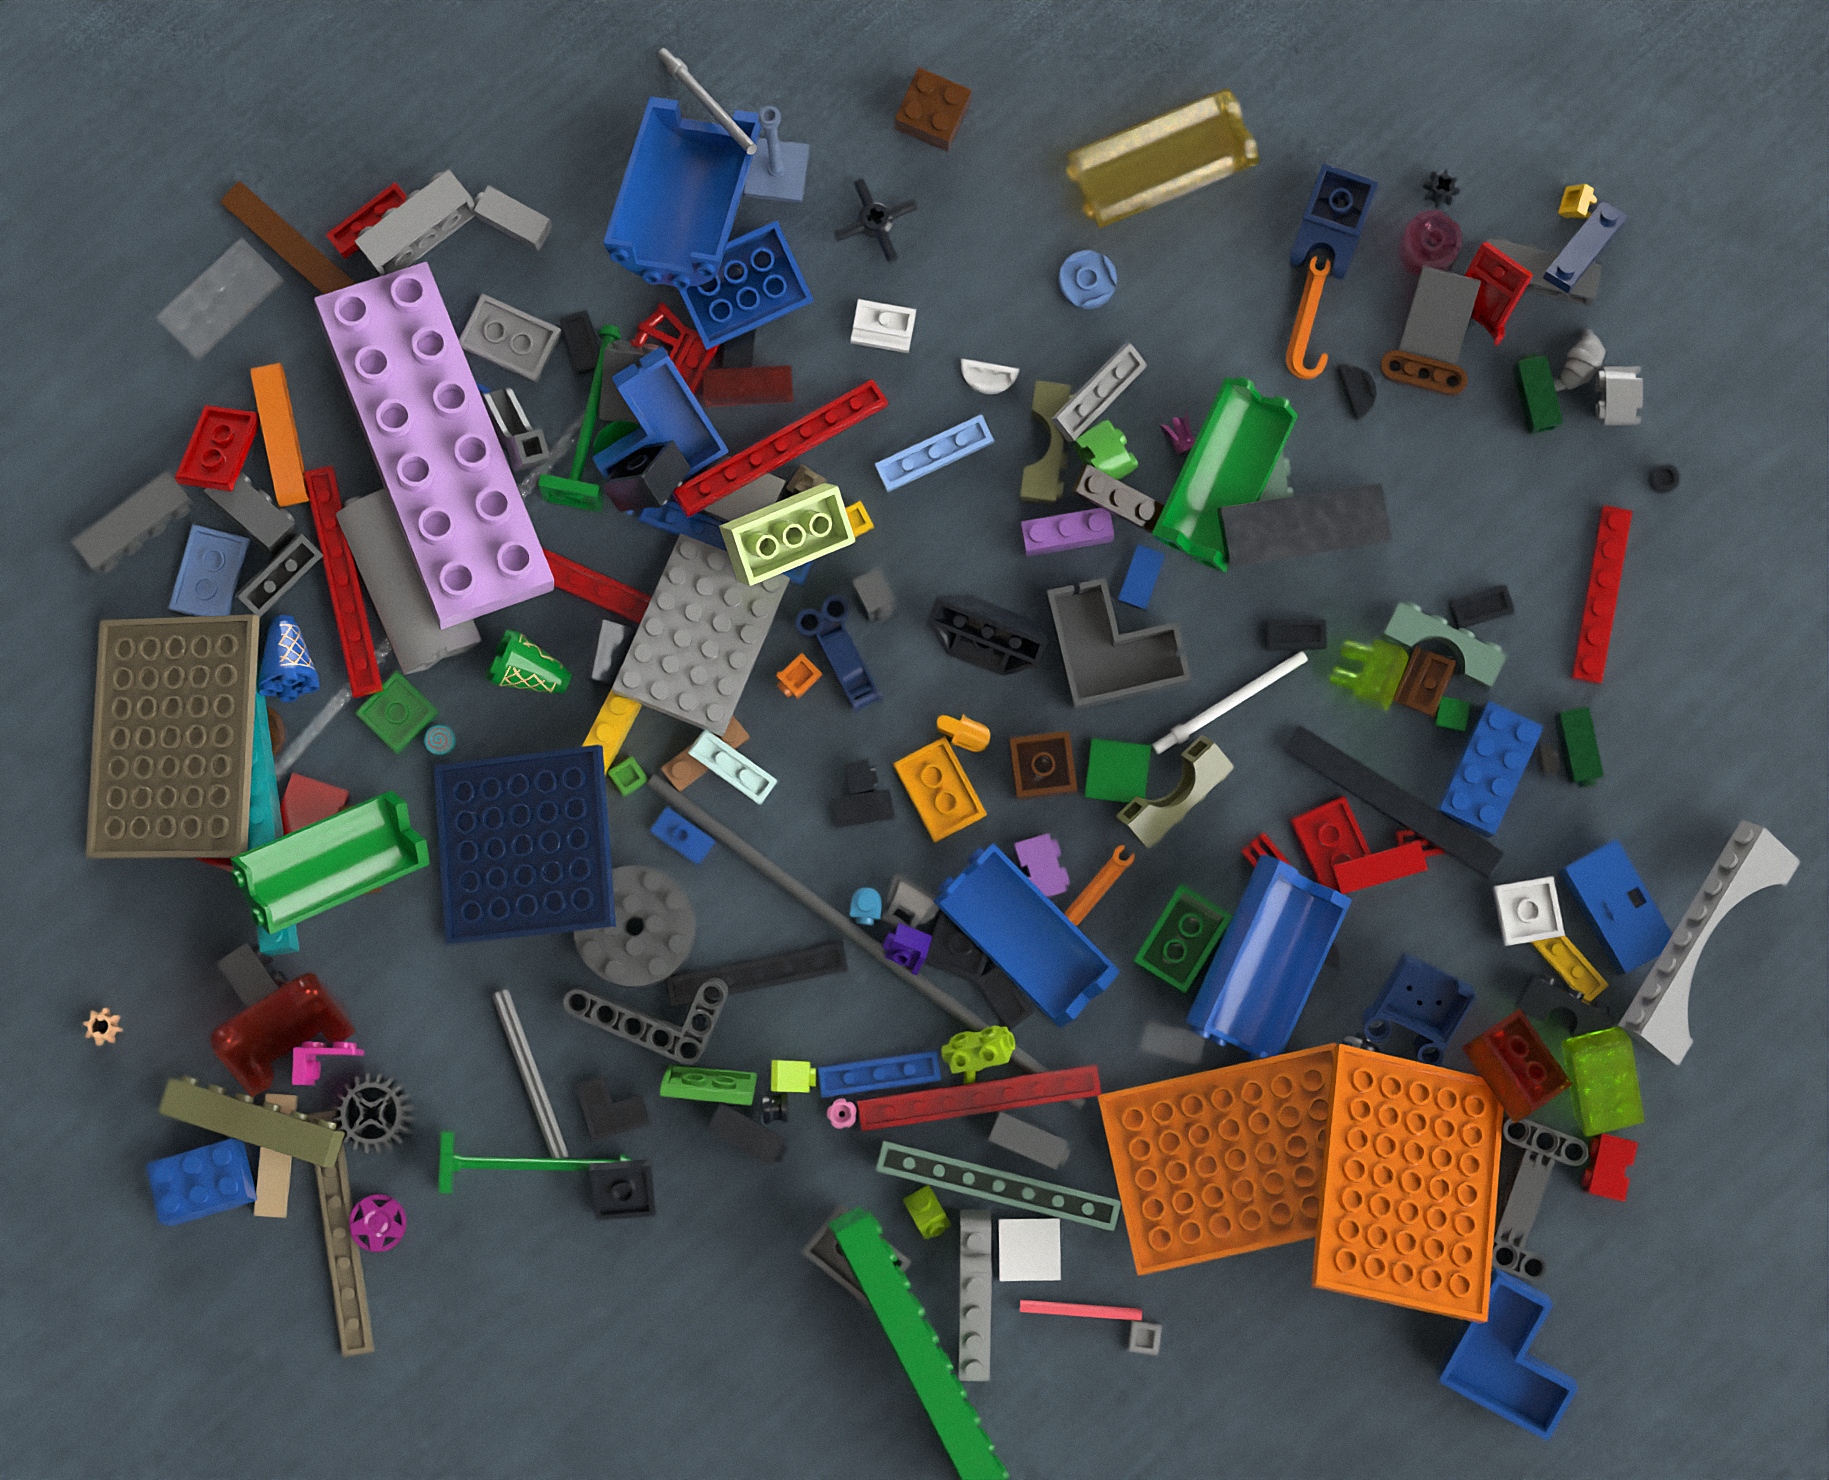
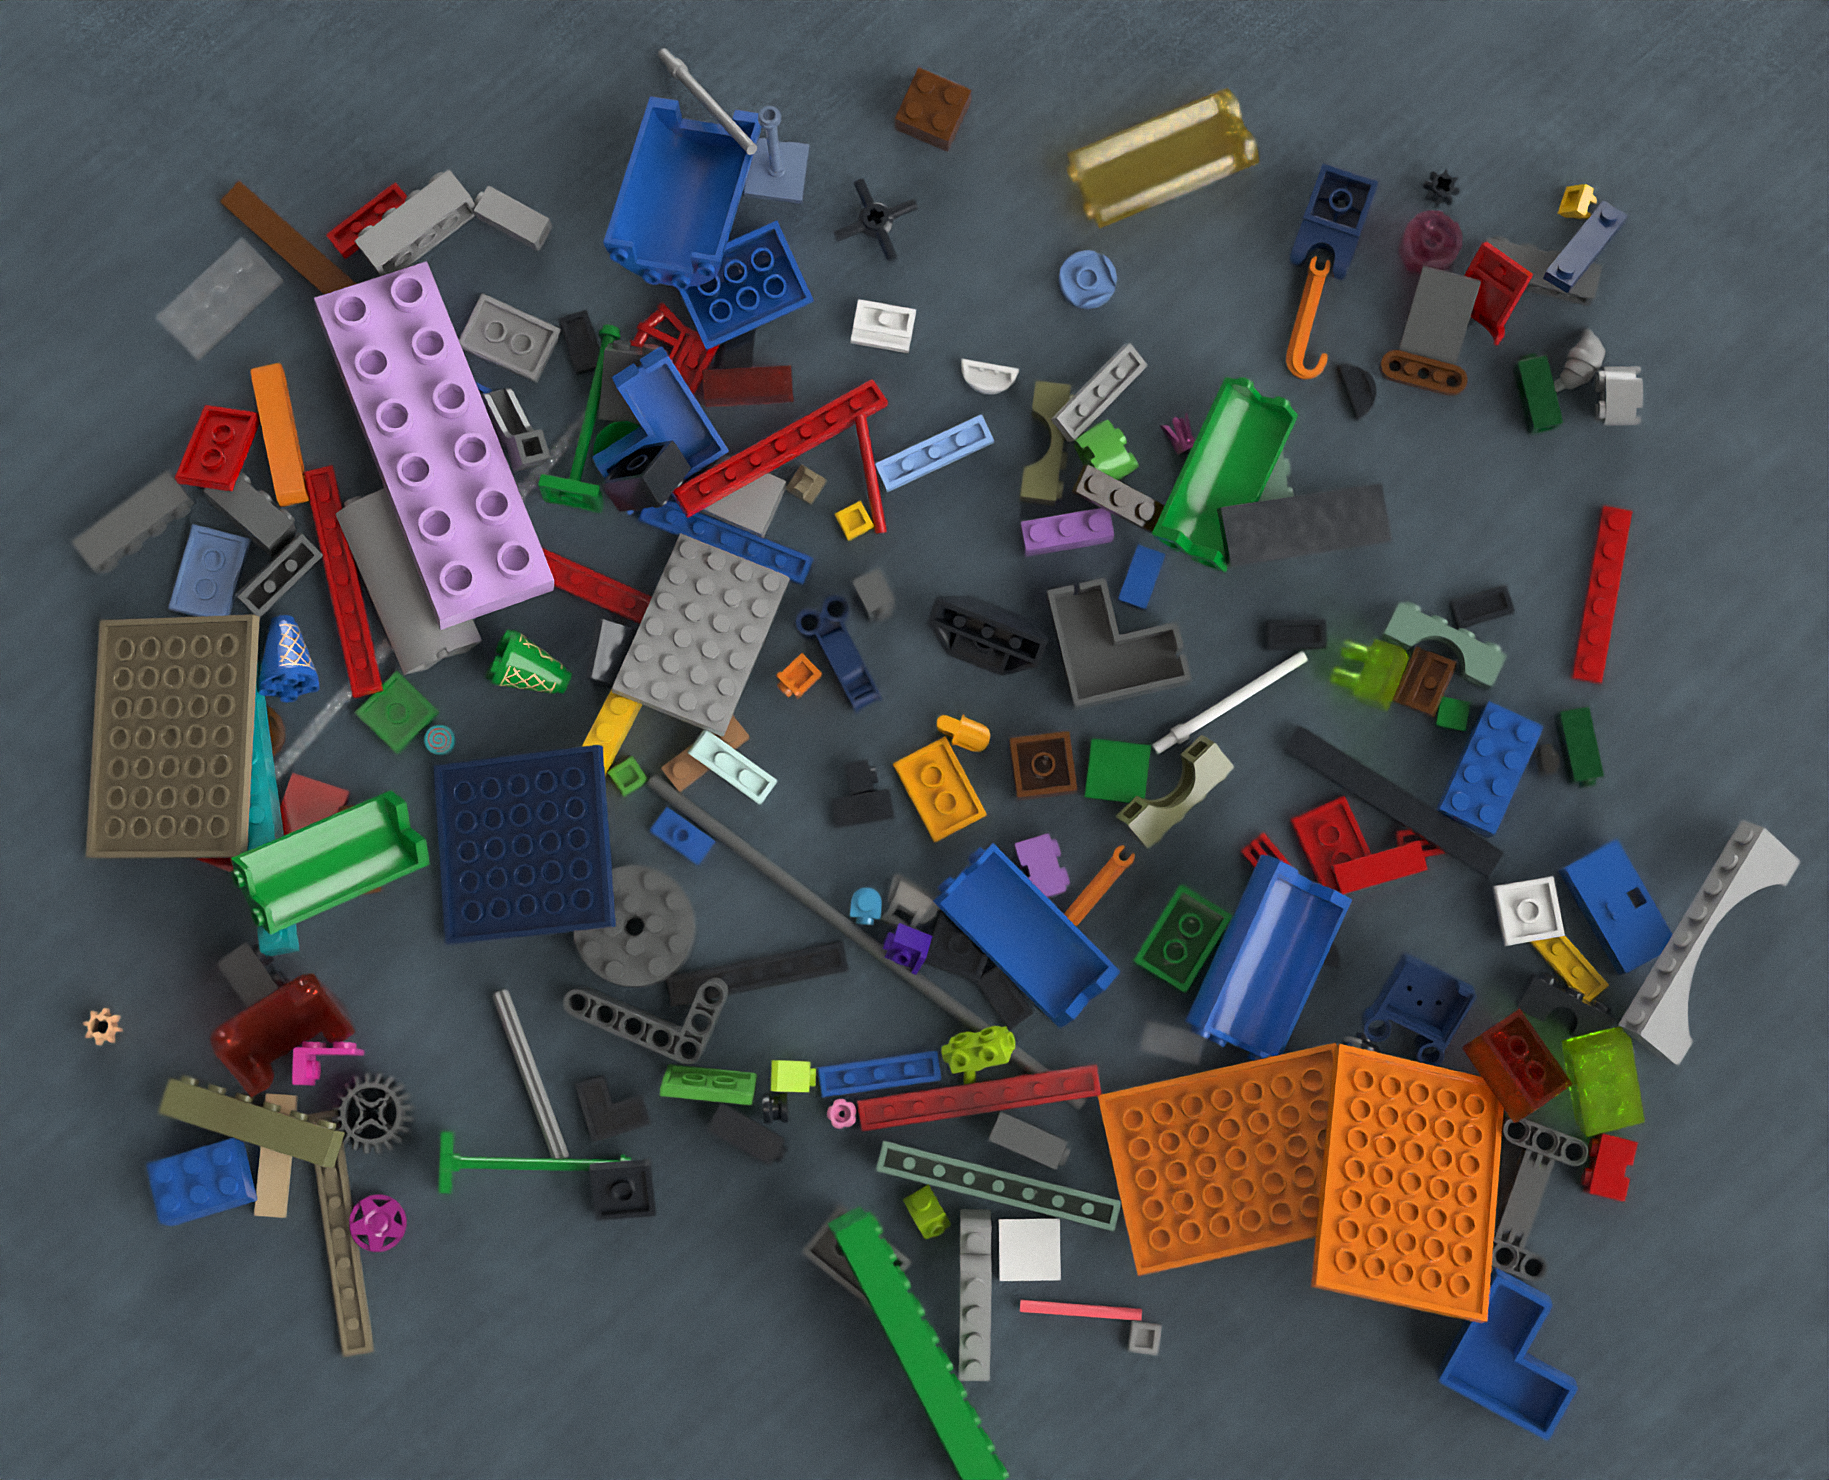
yellowish green brick [719,483,856,586] -> none
black tile [1648,463,1680,494] -> none
none -> red bar [854,415,887,534]

